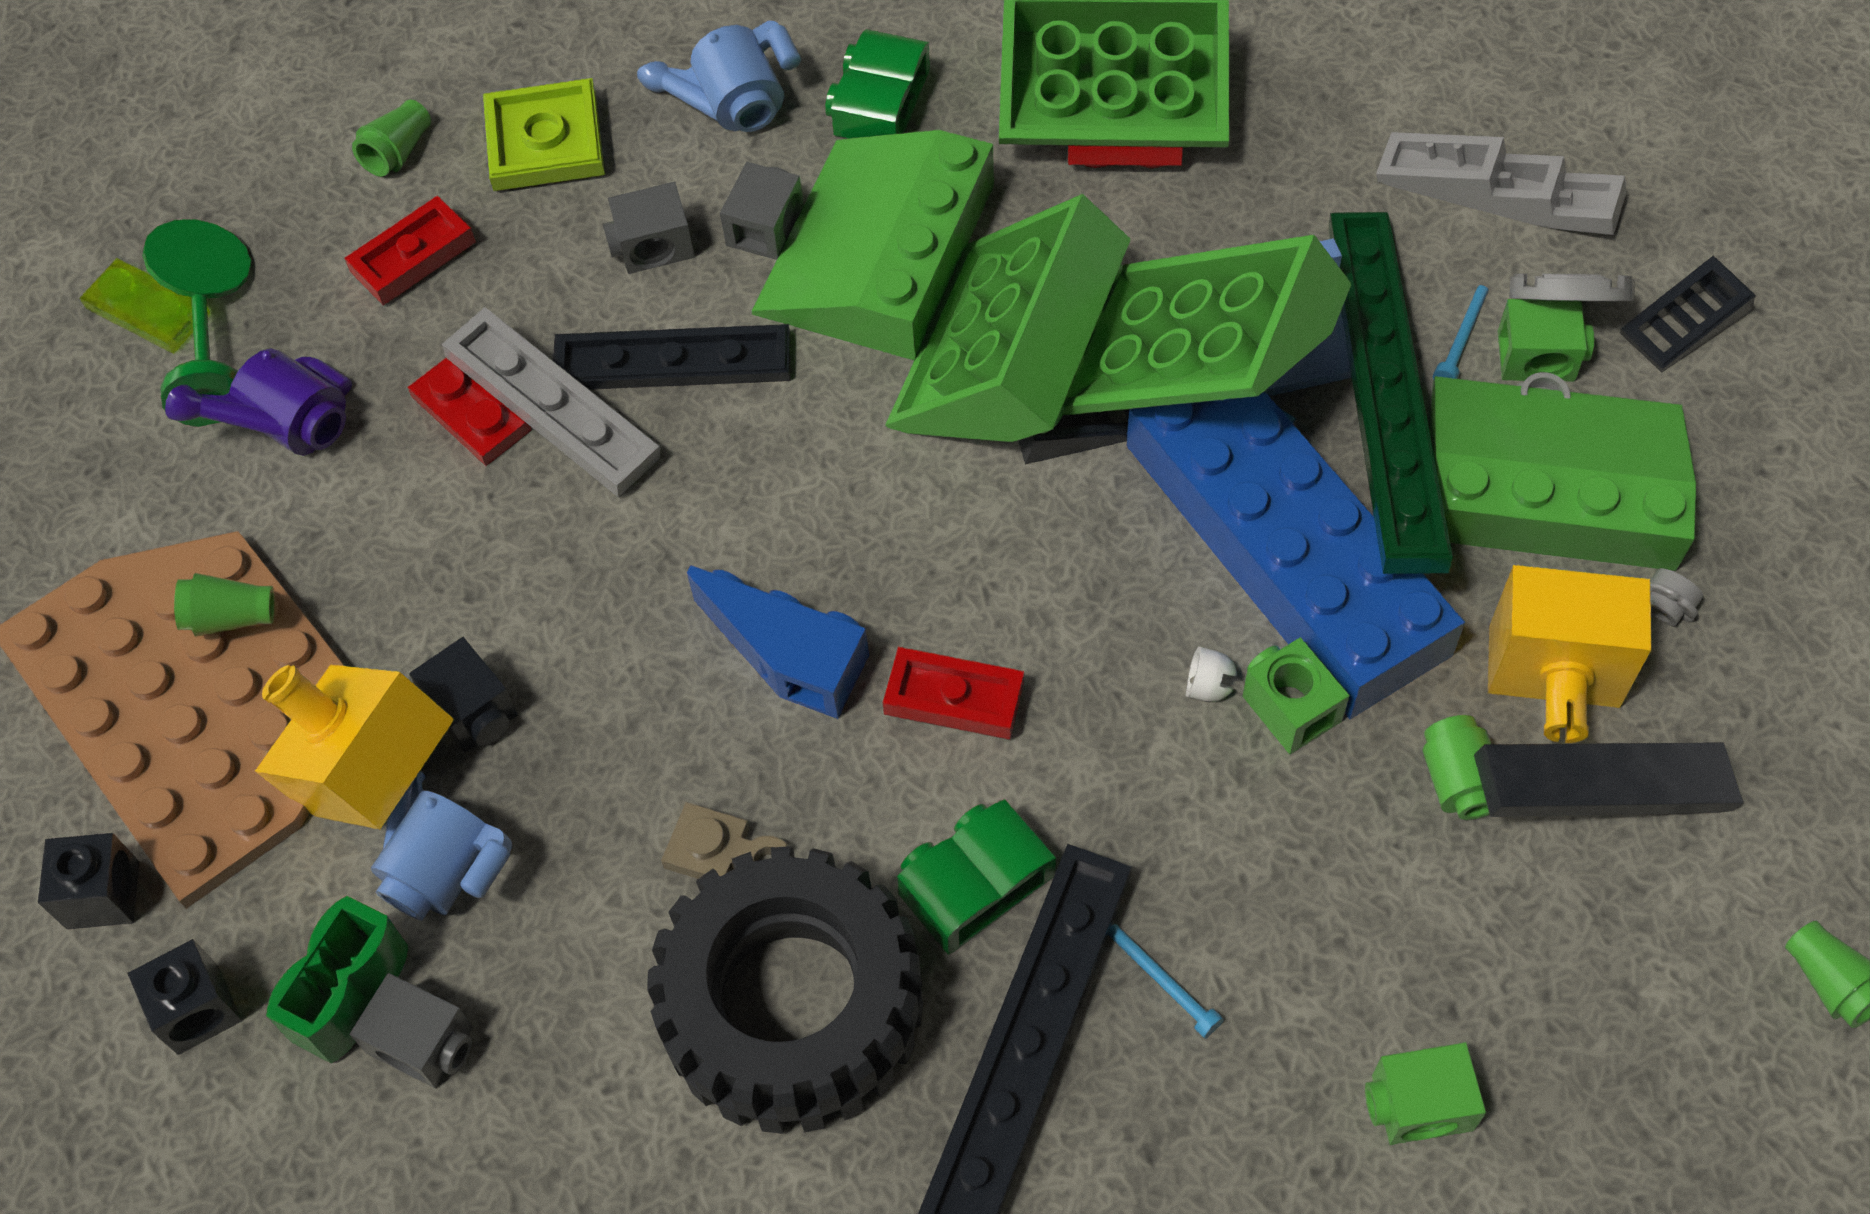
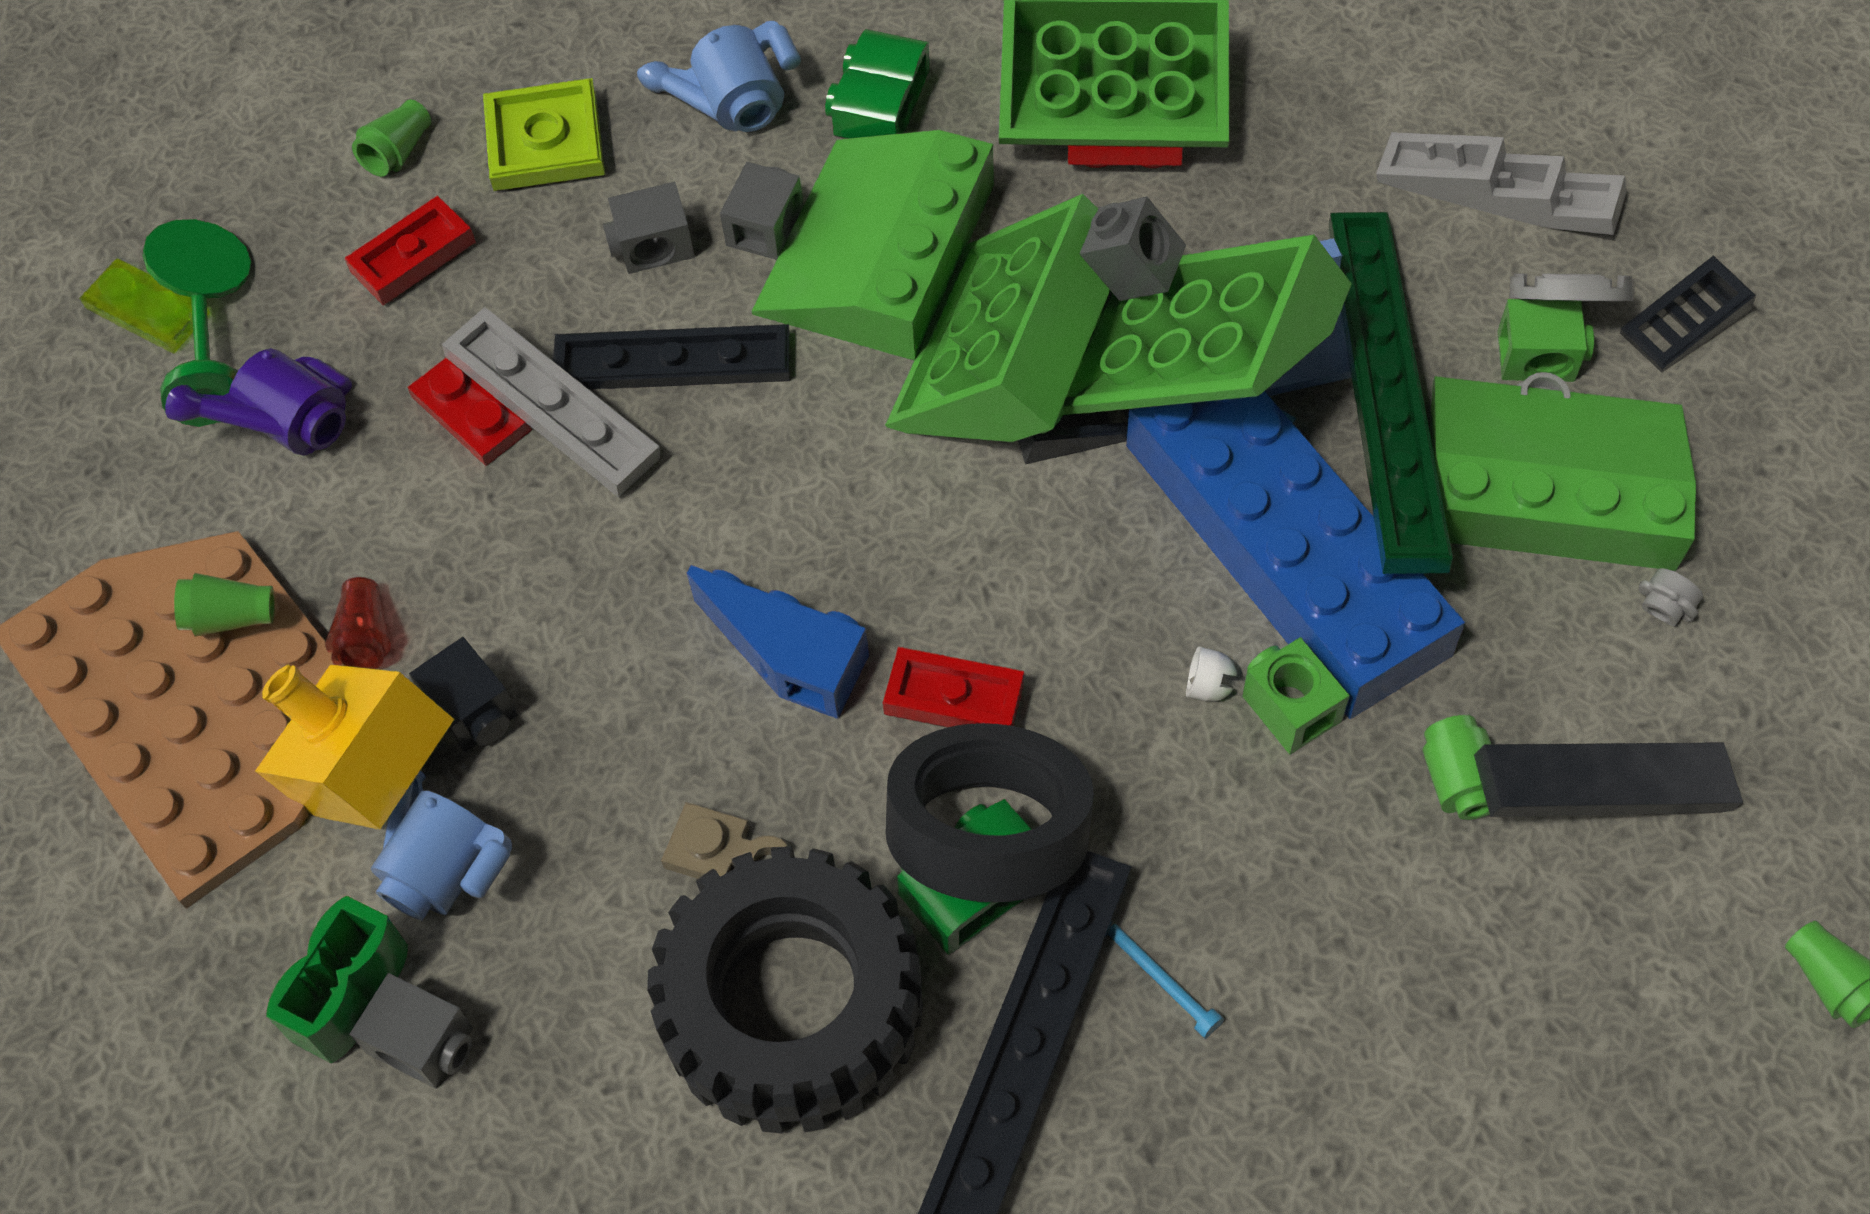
black brick [38,833,140,930] -> none
black brick [127,939,242,1055] -> none
bright green brick [1365,1042,1486,1145] -> none
dark azure piece [1433,285,1488,380] -> none
yellow brick [1488,565,1651,743] -> none
none -> clear red cone [325,577,391,669]
none -> black tyre [885,723,1094,902]
none -> dark grey brick [1080,196,1186,301]

